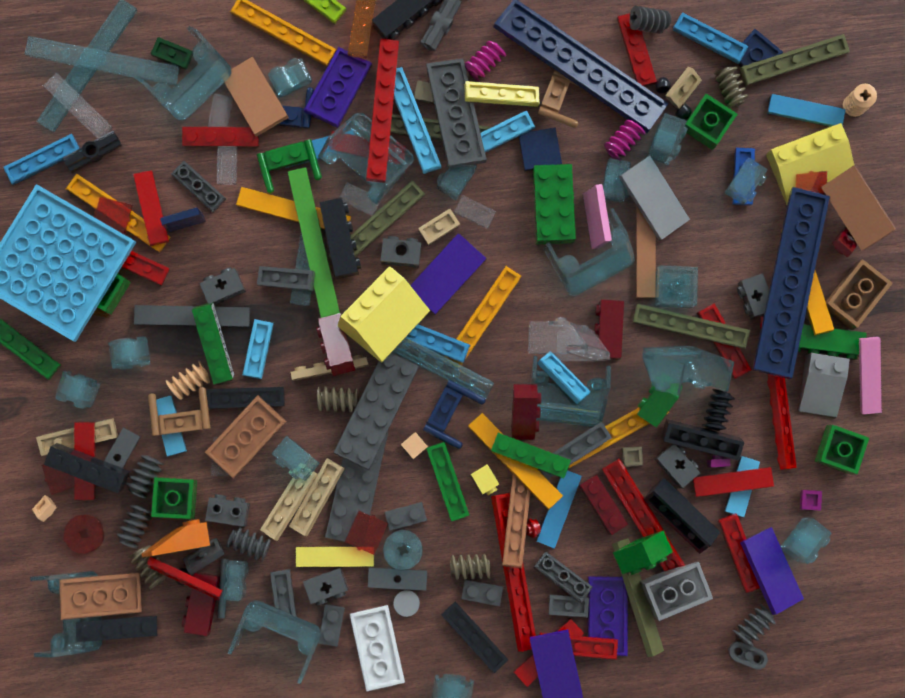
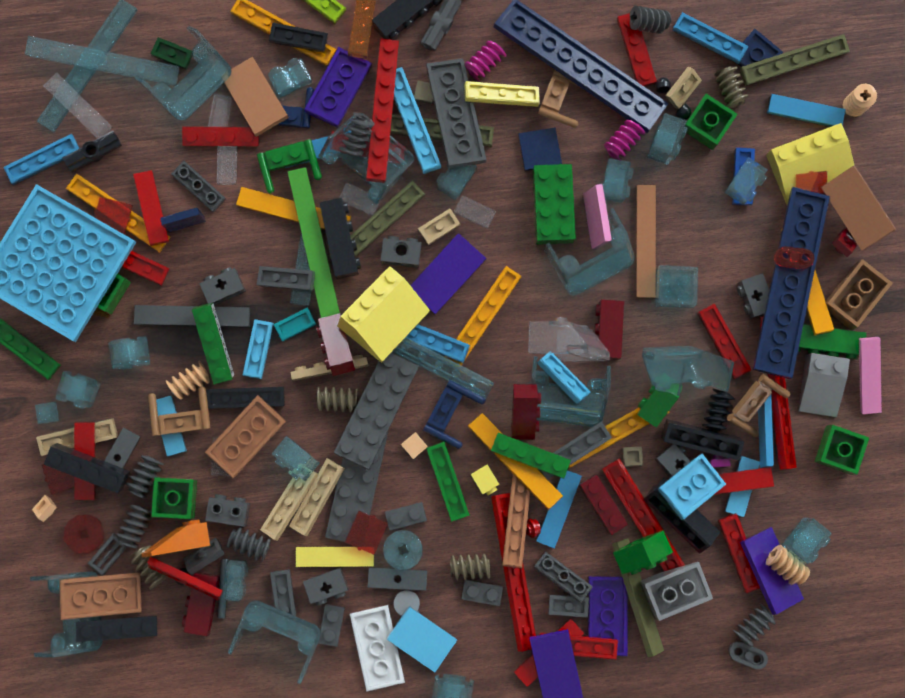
black plate [441,601,508,673] -> none
medium azure tile [481,110,535,153] -> none
light grey tile [619,156,690,240] -> none
olive tile [633,304,750,349] -> none
magenta plate [800,490,822,511] -> none
none -> clear light blue plate [35,402,59,424]
none -> dark grey tile [87,533,129,576]
none -> black tile [269,23,328,53]
none -> teal tile [273,307,317,342]
none -> dark grey piece [339,112,375,156]
none -> medium azure tile [387,606,457,672]
none -> medium azure tile [658,453,726,520]
none -> medium nougat plate [727,374,790,437]
none -> dark azure tile [758,395,774,468]
none -> light nougat piece [766,545,810,585]
none -> clear red plate [774,246,814,269]

